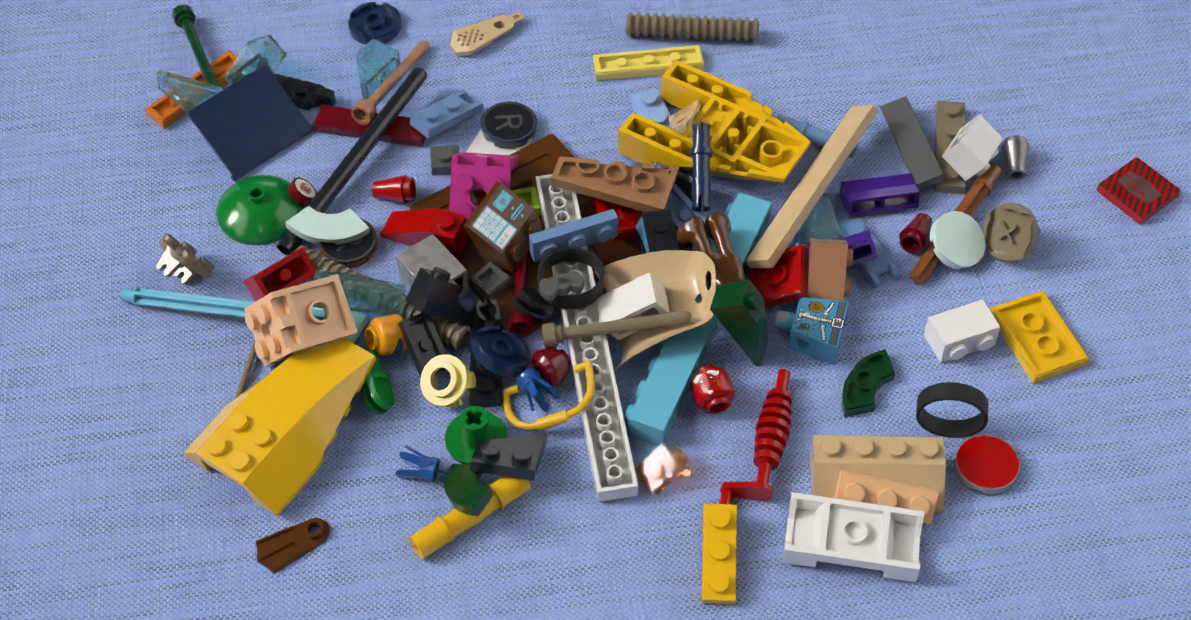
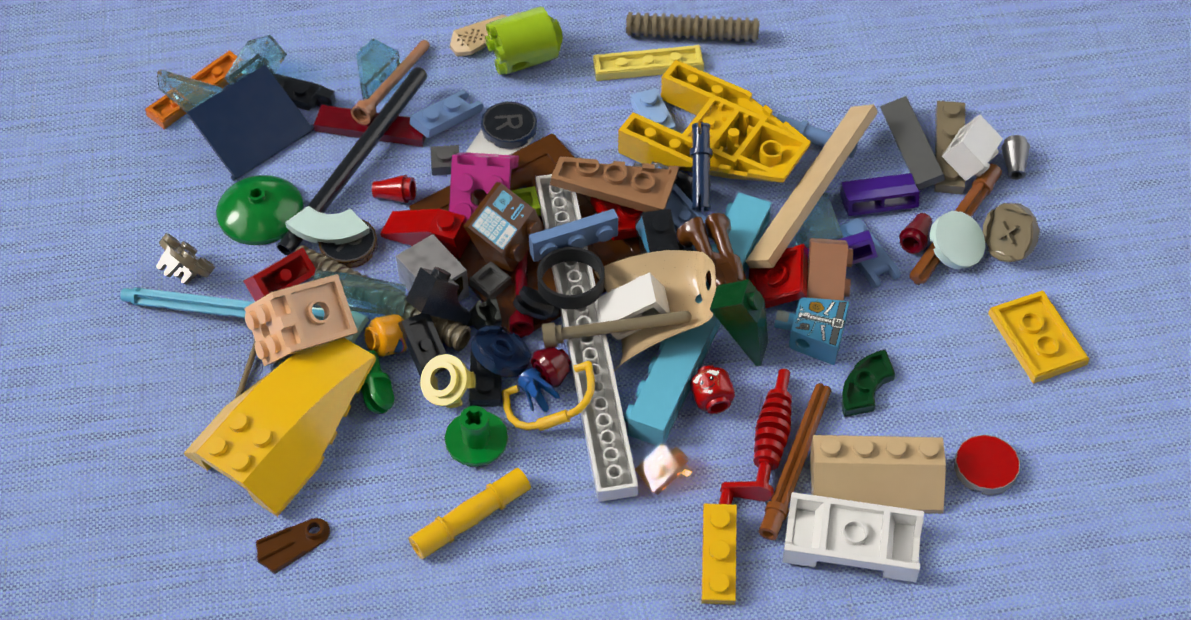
dark green piece [172,4,220,94] -> none
tile [287,177,317,206] -> none
dark blue tile [348,2,401,46] -> none
blue piece [395,445,446,483] -> none
dark green tile [444,464,494,516] -> none
black wing [470,432,547,481] -> none
dark grey piece [539,270,584,301] -> none
tan piece [668,100,702,133] -> none
light nougat plate [834,470,939,524] -> none
black tyre [916,382,989,438] -> none
white brick [924,299,1000,363] -> none
tile [1096,157,1181,225] -> none
none -> lime cylinder [485,6,563,75]
none -> dark orange axle [758,383,831,540]

